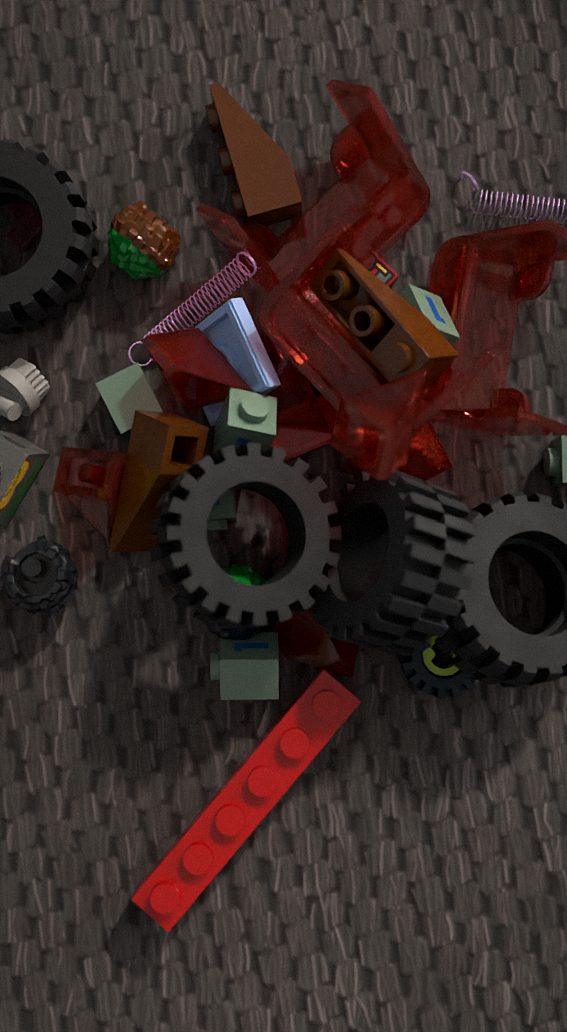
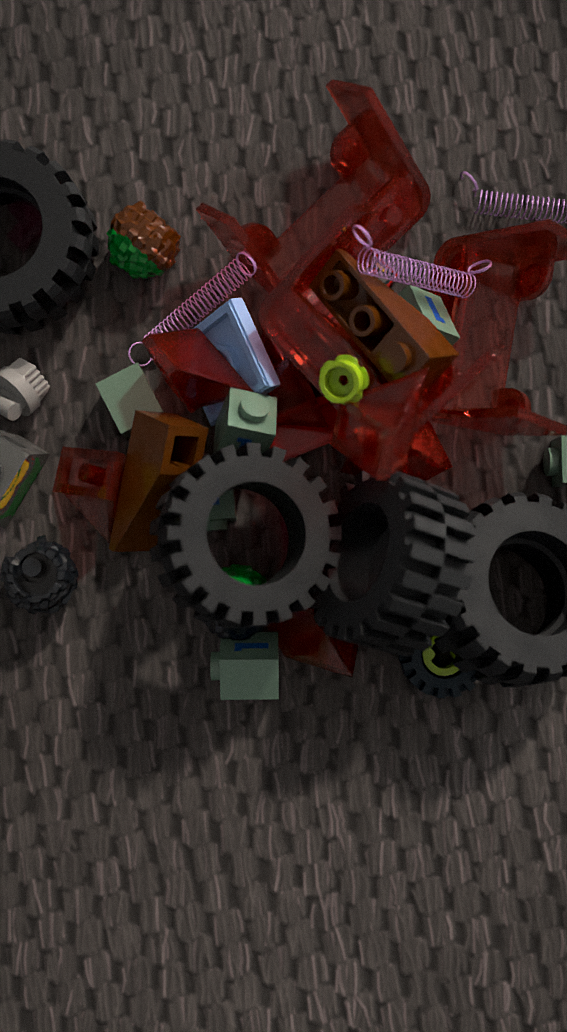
red brick [131,666,361,932] -> none
reddish brown slope [205,83,302,231] -> none
none -> lime plate [319,354,369,405]
none -> lavender piece [352,224,492,298]

